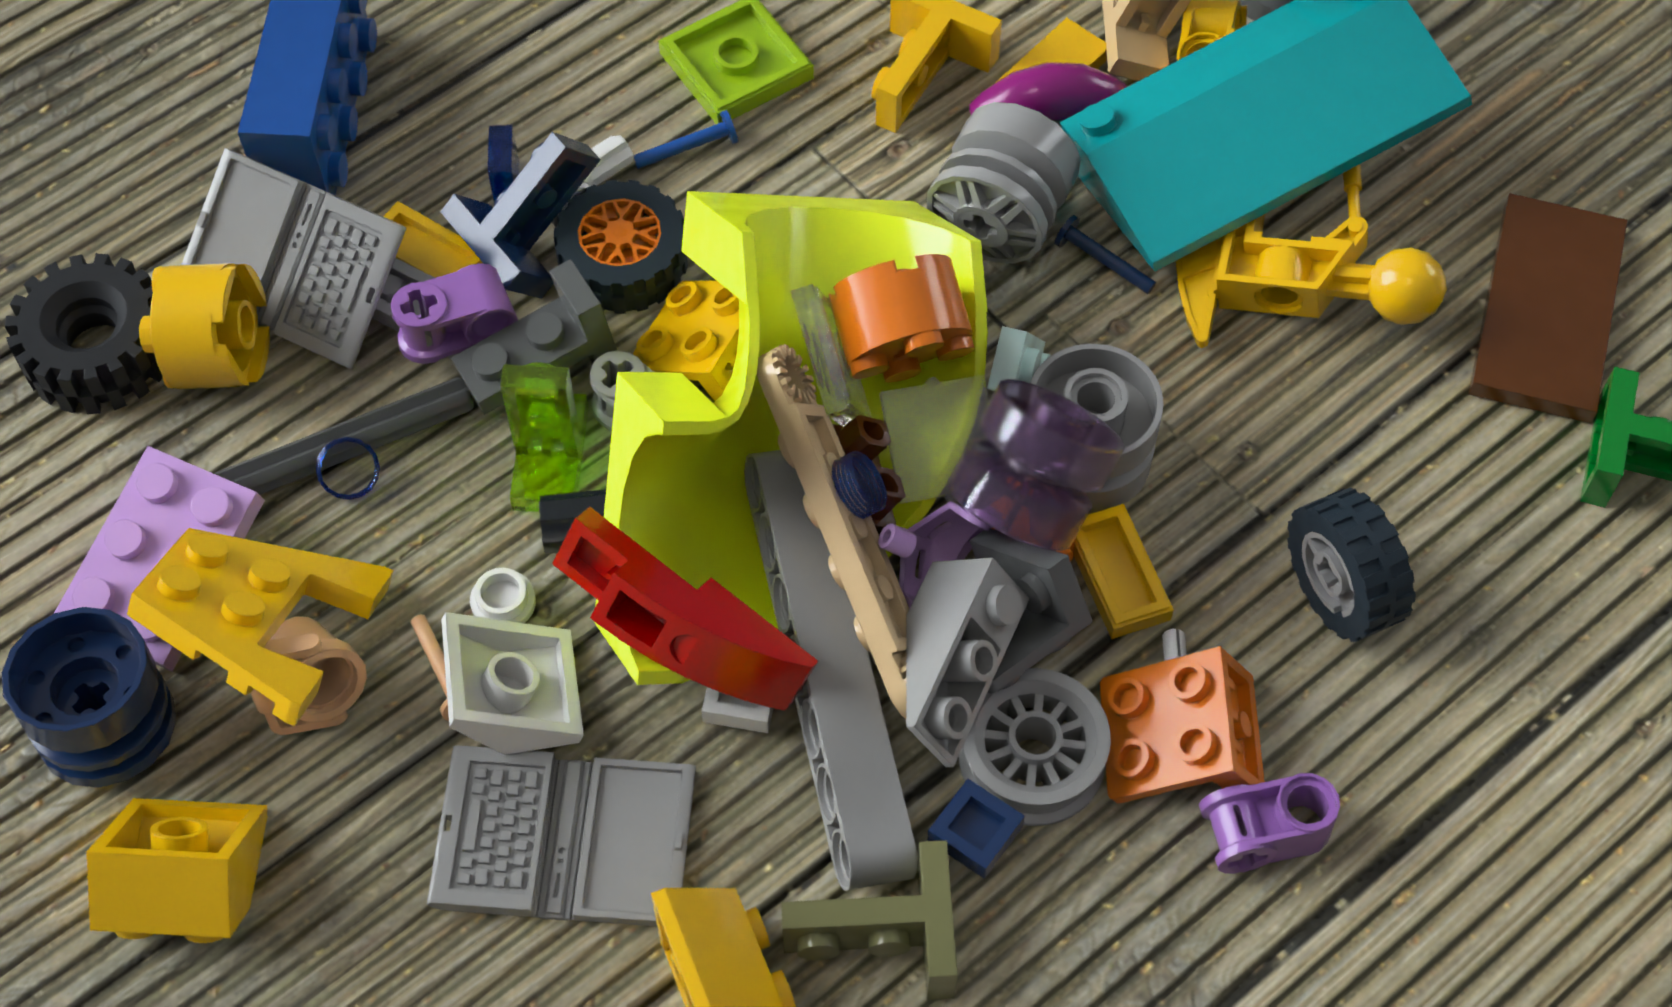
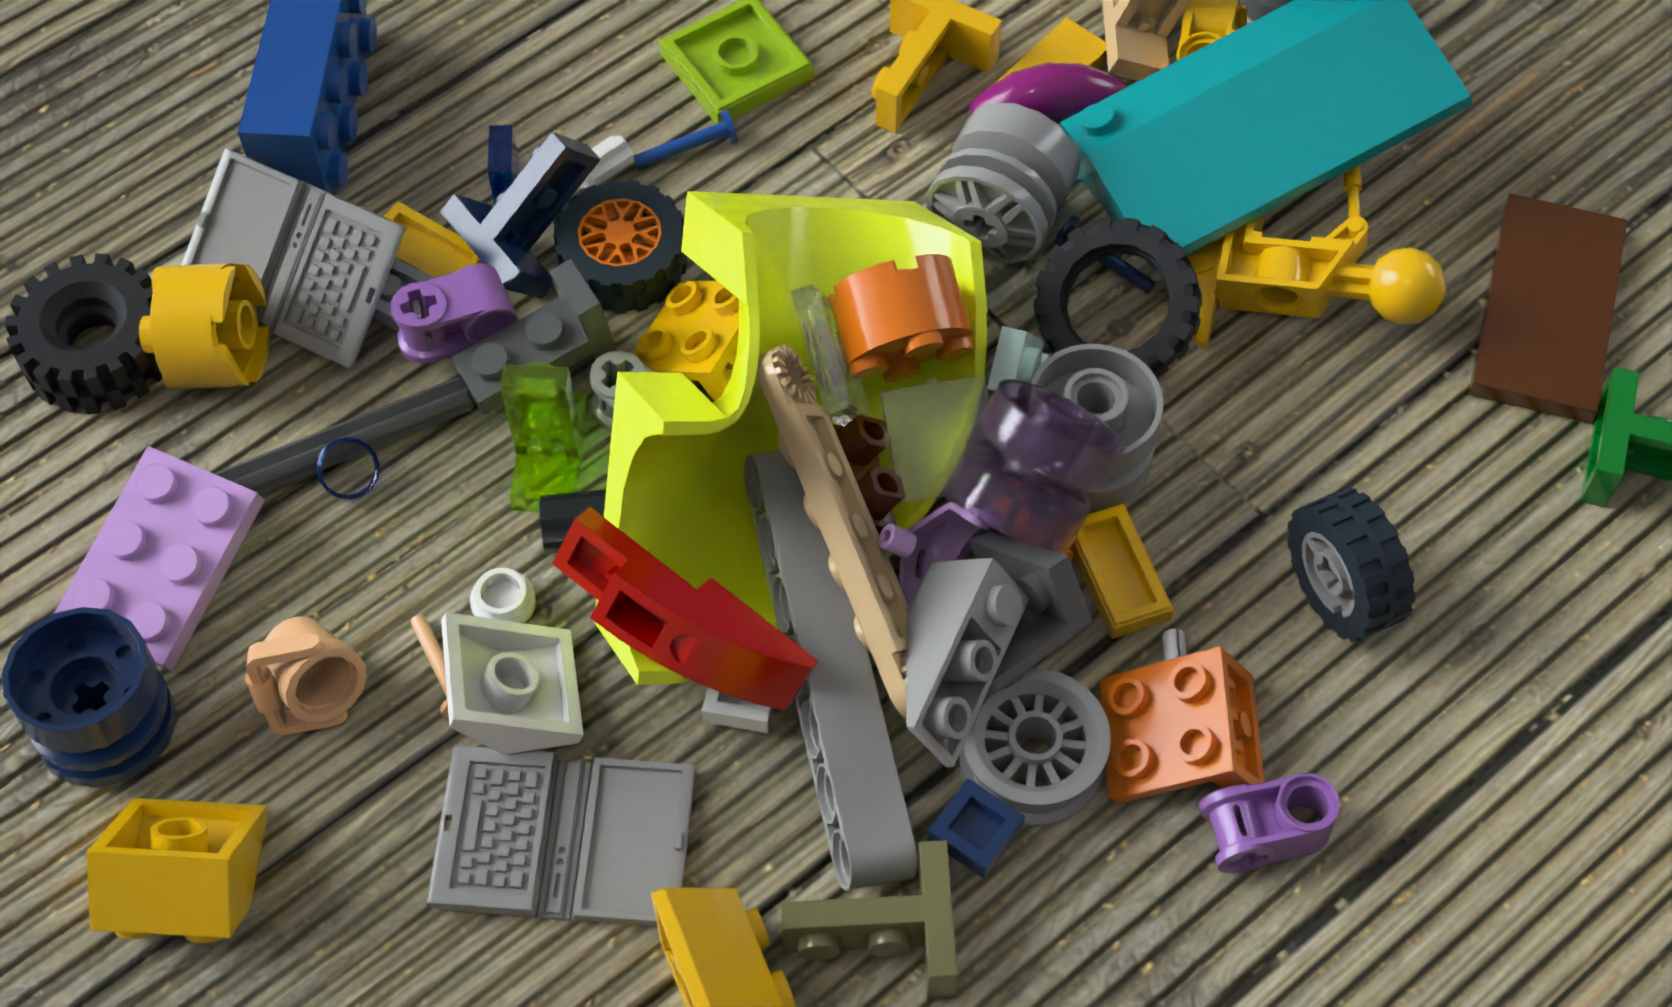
yellow wing [127,528,394,726] -> none
clear blue axle [832,450,887,519] -> none
none -> black tyre [1034,218,1202,378]

